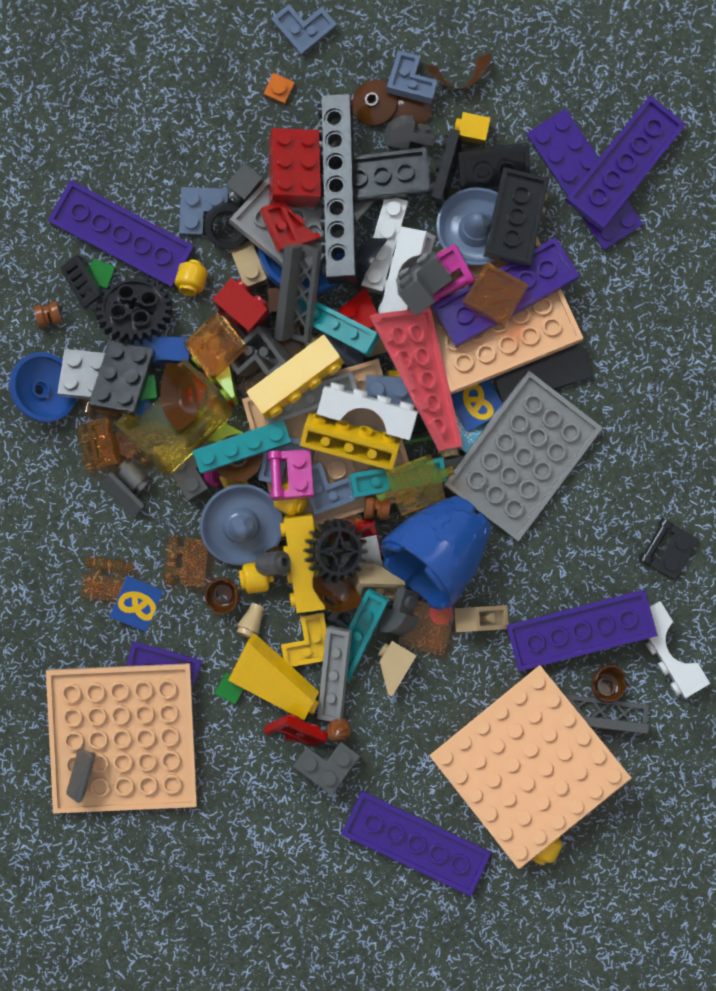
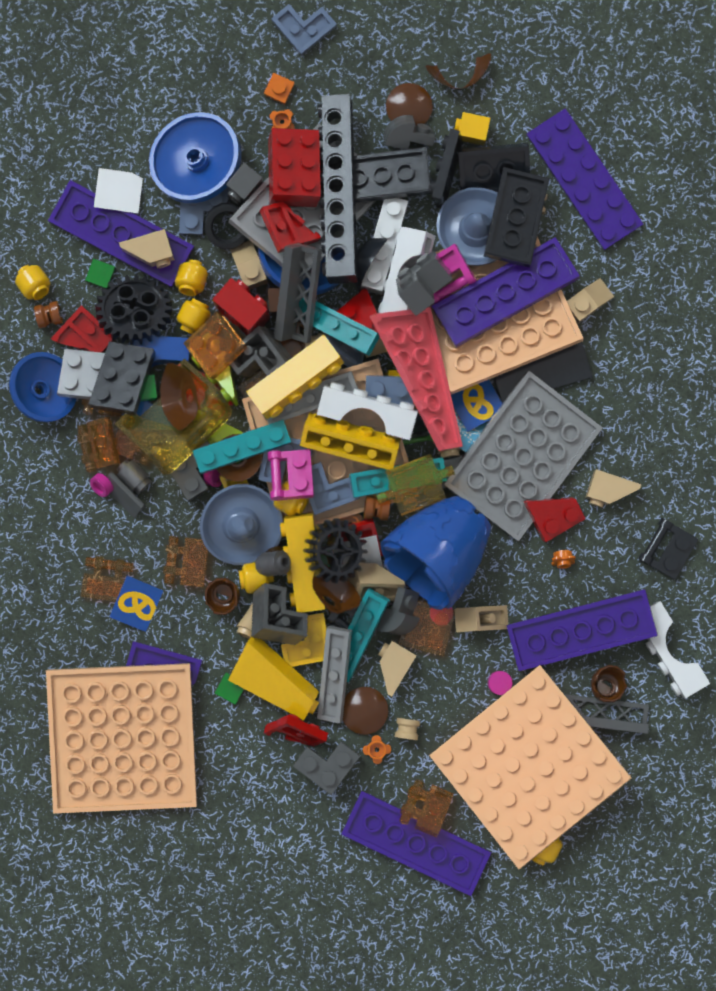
black slope [60,255,103,309] -> none
dark grey slope [66,749,96,803] -> none
dark orange plate [327,718,351,743] -> none
reddish brown dish [352,80,398,126] -> none
sand blue plate [386,50,438,104] -> none
clear orange plate [463,262,529,327] -> none
dark purple plate [565,95,686,230] -> none
none -> yellow head [15,265,51,300]
none -> red wing [51,305,117,353]
none -> dark pink tile [90,473,113,497]
none -> white sticker [94,168,143,213]
none -> tan slope [119,229,174,268]
none -> blue dish [149,112,241,203]
none -> yellow head [177,298,211,335]
none -> dark grey brick [251,583,308,645]
none -> orange plate [270,109,294,129]
none -> reddish brown dish [343,687,388,734]
none -> orange plate [363,735,391,764]
none -> tan wheel [394,718,420,740]
none -> clear orange plate [399,779,454,837]
none -> dark pink tile [487,671,512,695]
none -> red wing [524,497,585,542]
none -> orange plate [551,550,576,569]
none -> tan slope [567,278,615,325]
none -> tan slope [585,469,641,508]

